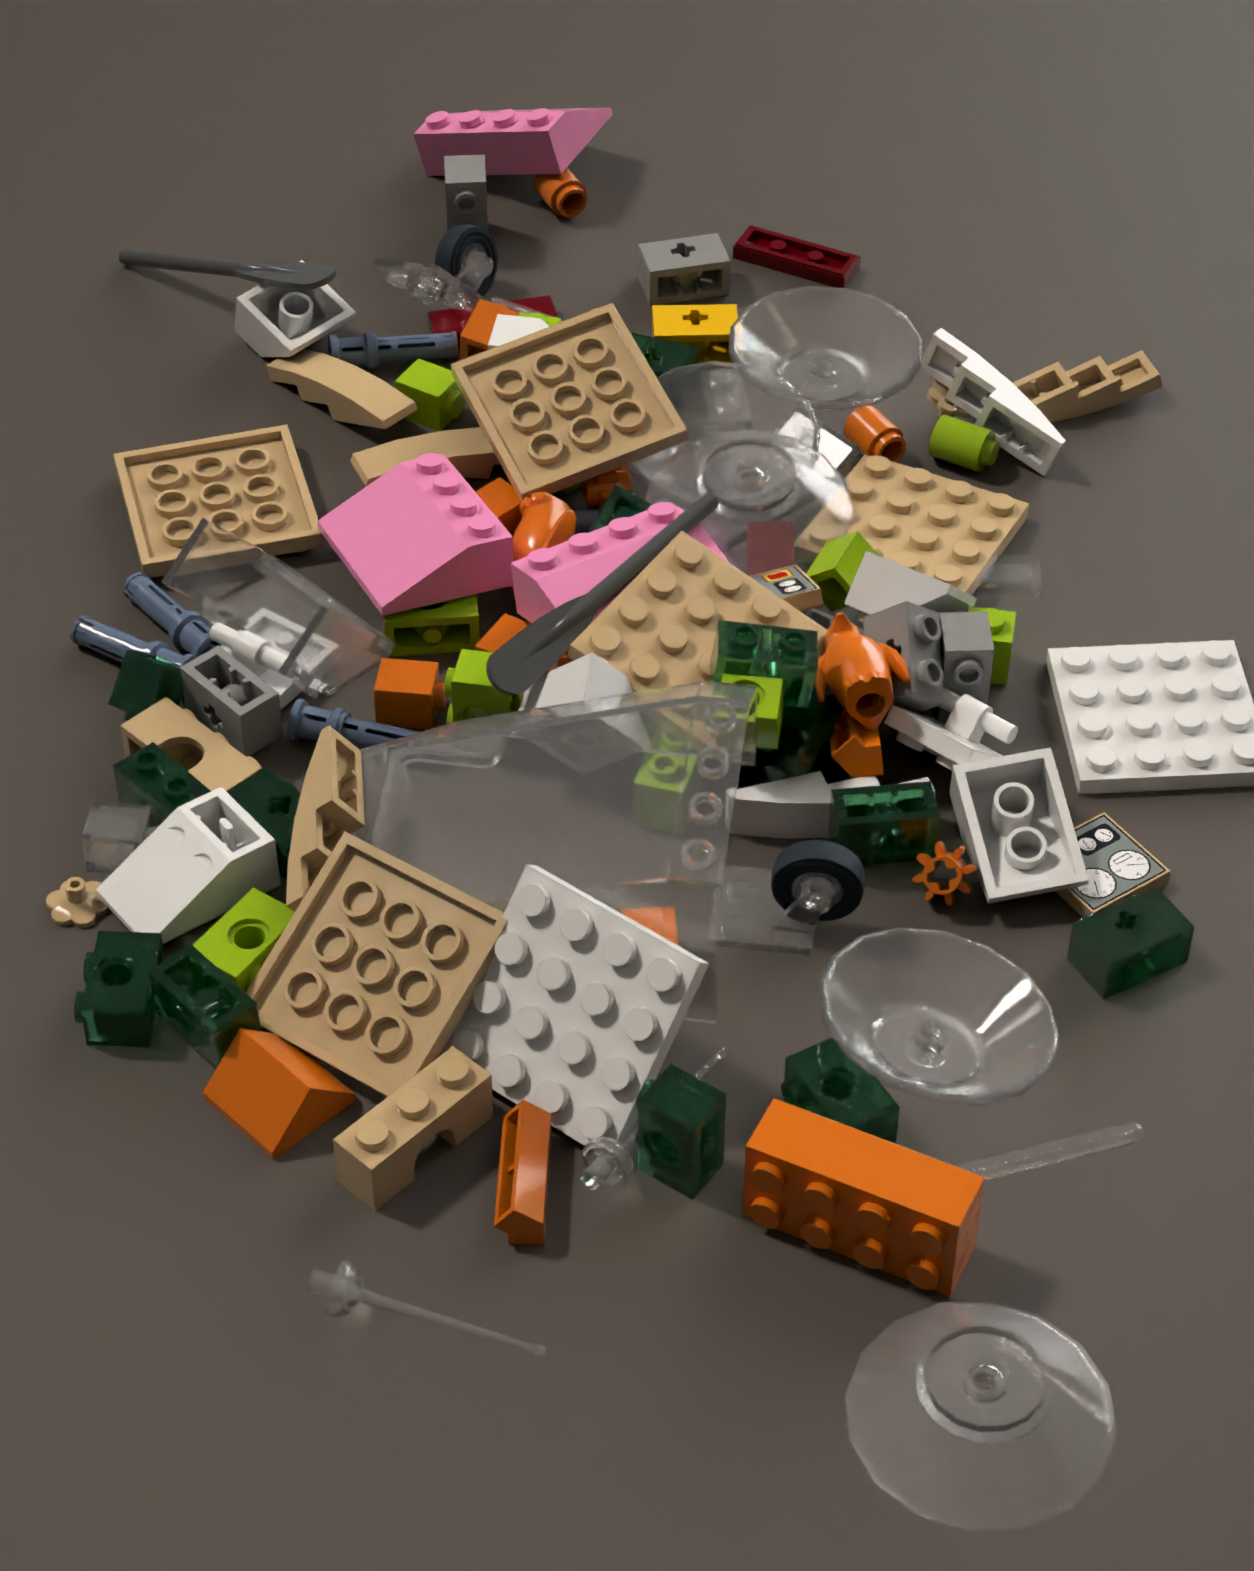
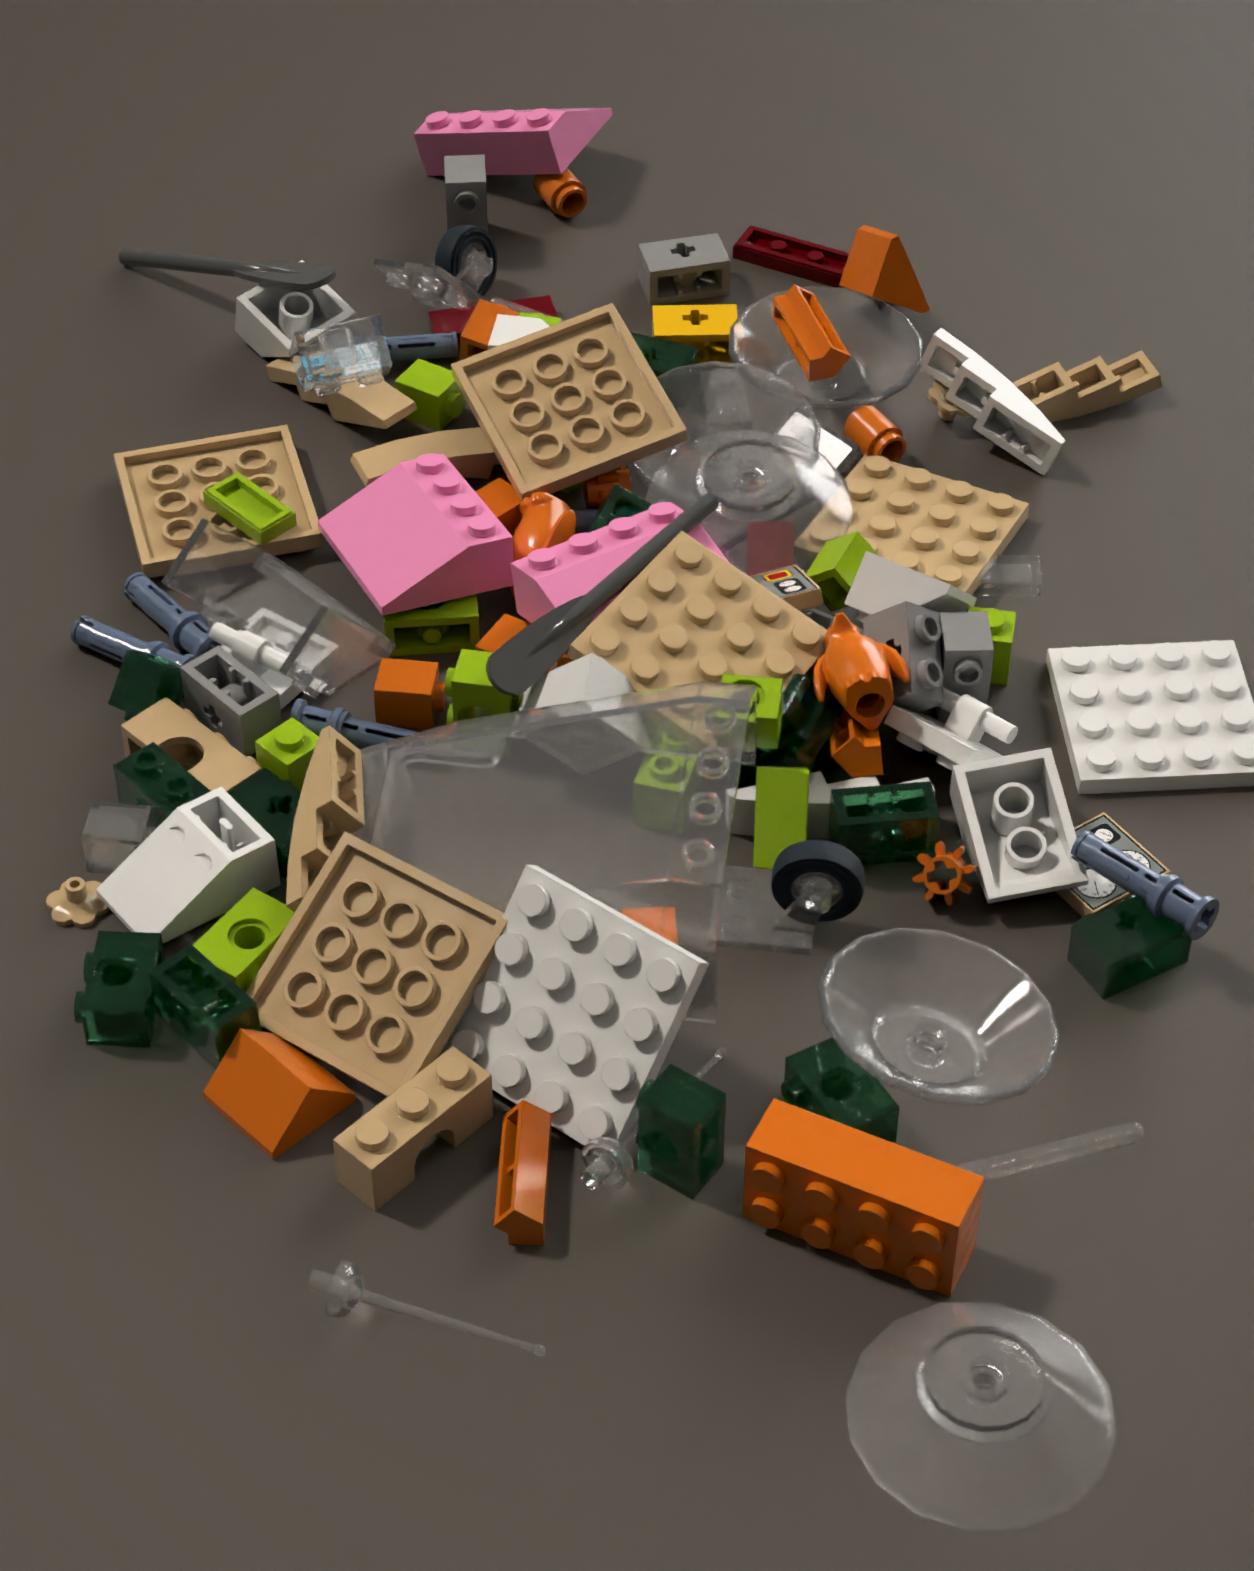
clear green brick [709,620,818,708] -> none
lime brick [929,414,1000,472] -> none
none -> lime tile [203,472,297,545]
none -> lime brick [255,717,319,808]
none -> clear slope [289,314,392,396]
none -> lime slope [753,766,809,869]
none -> orange piece [772,284,851,382]
none -> orange slope [839,225,930,314]
none -> sand blue pin [1071,830,1220,940]

